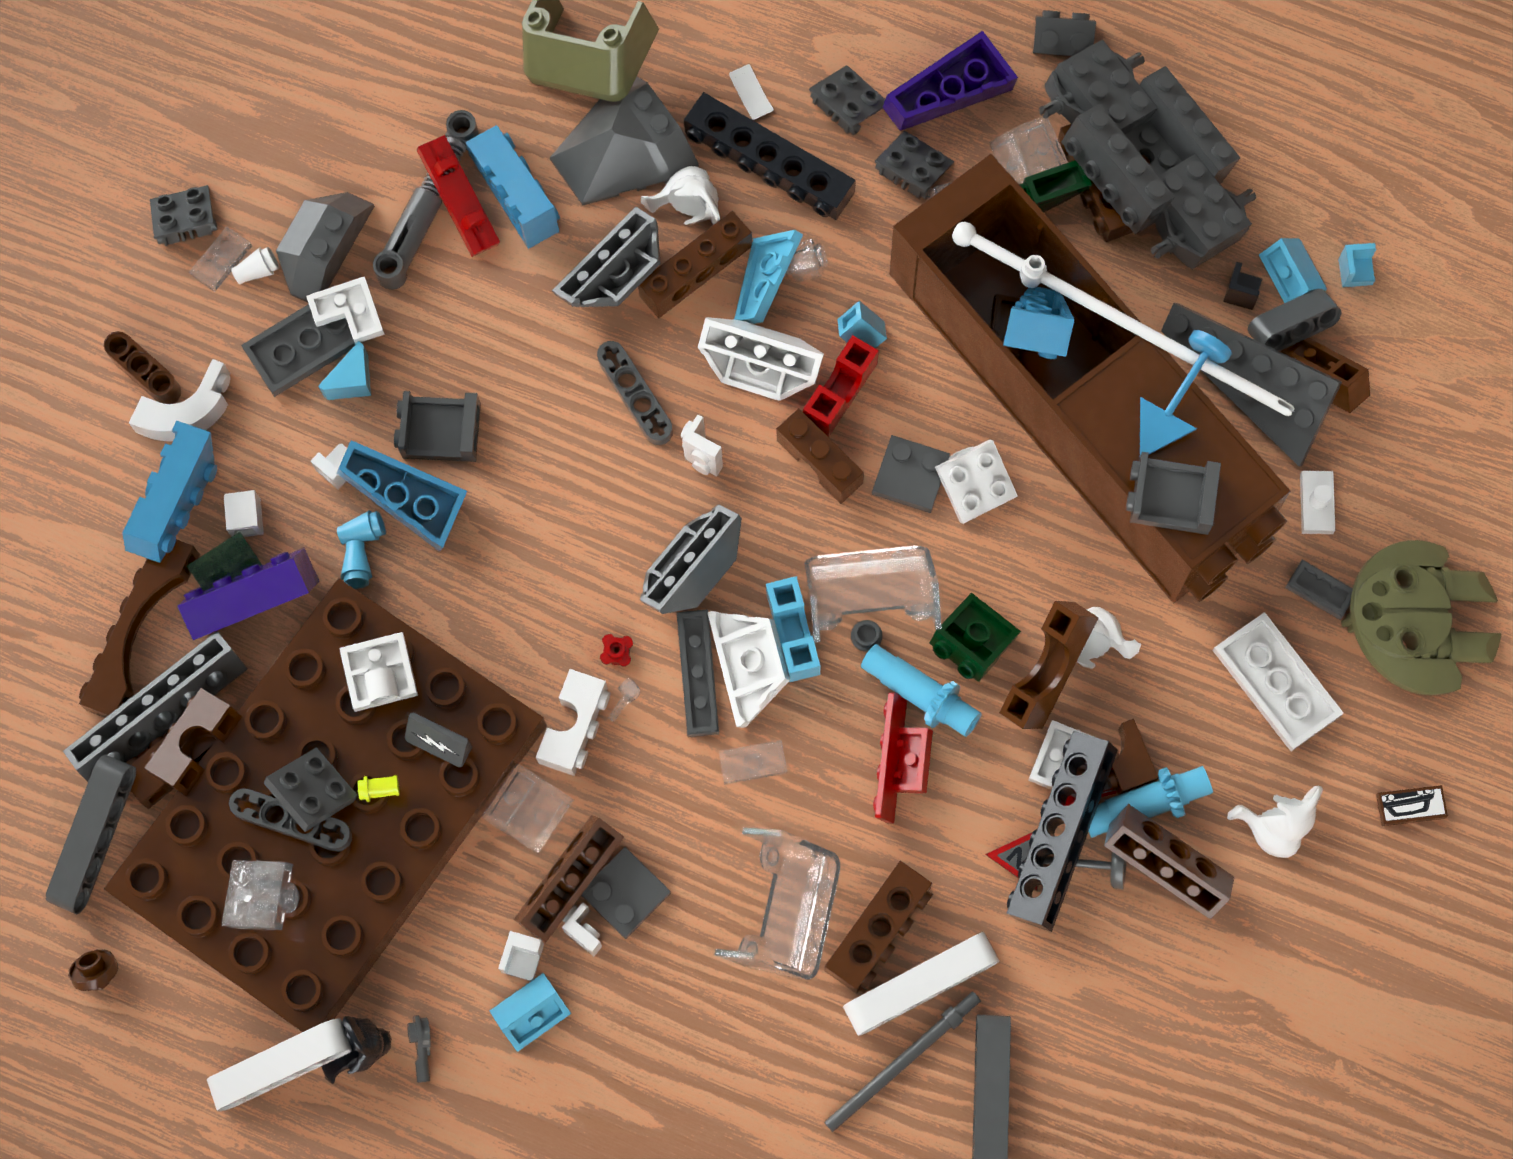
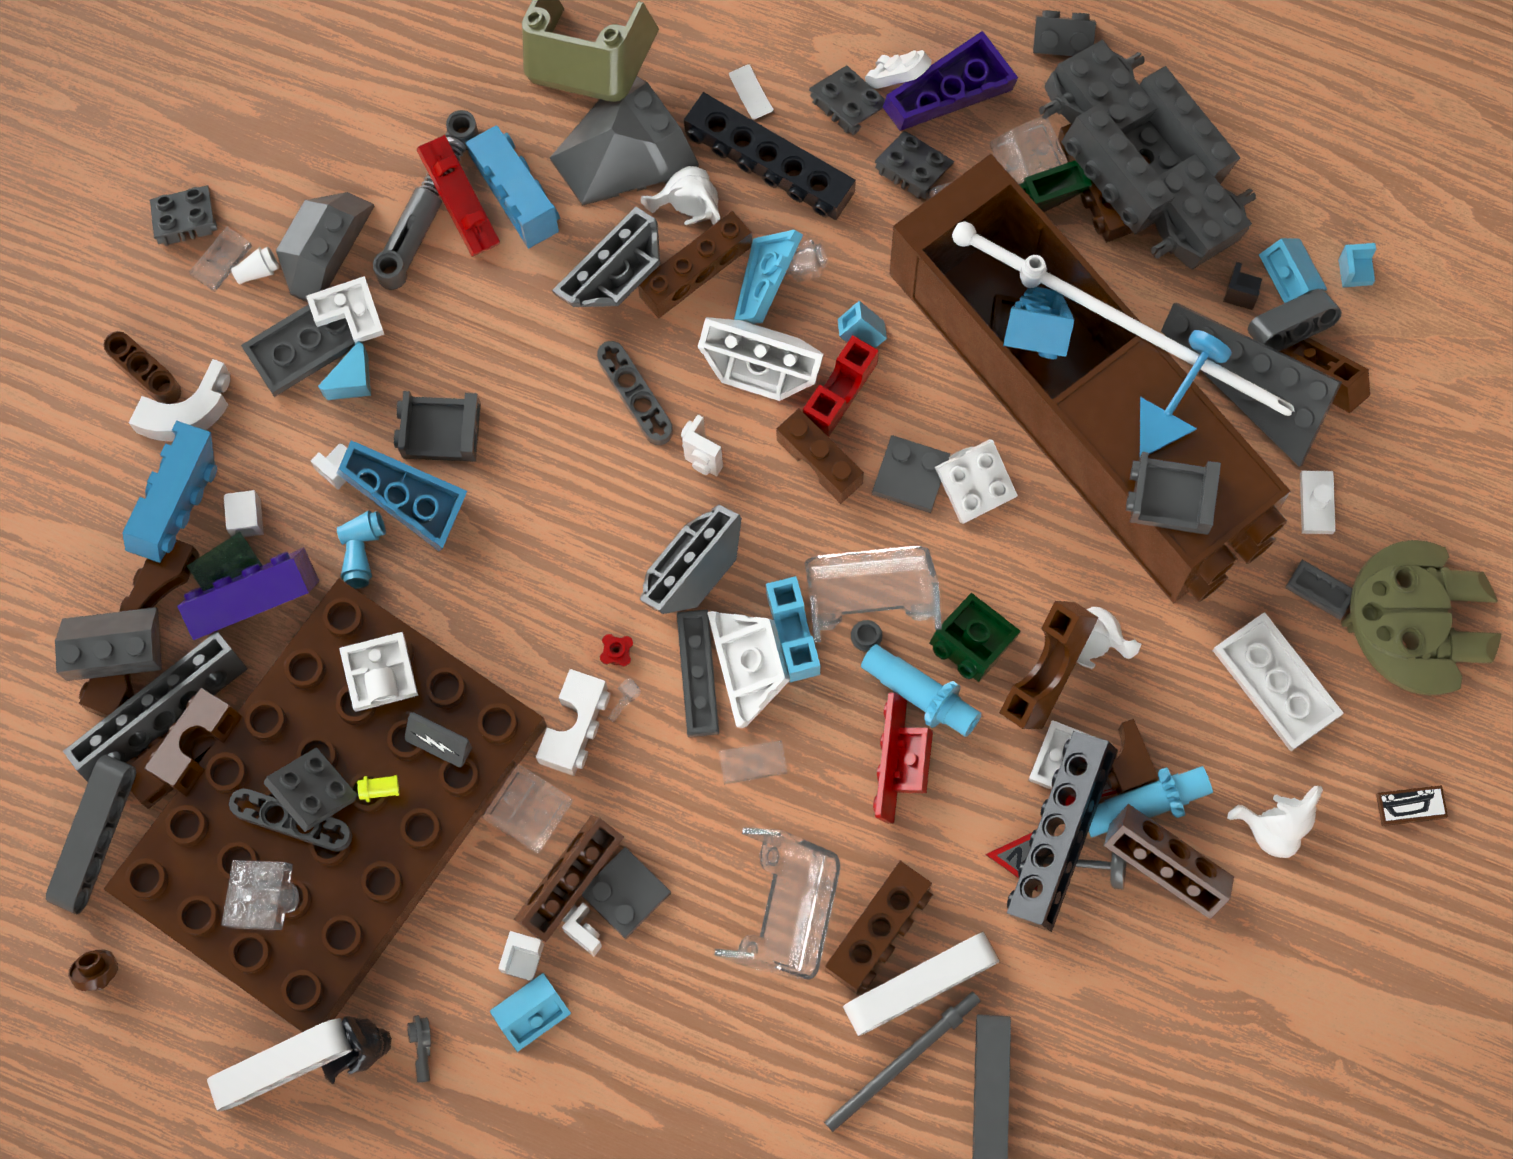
none -> dark grey slope [55,607,162,681]
none -> white plate [865,50,932,89]

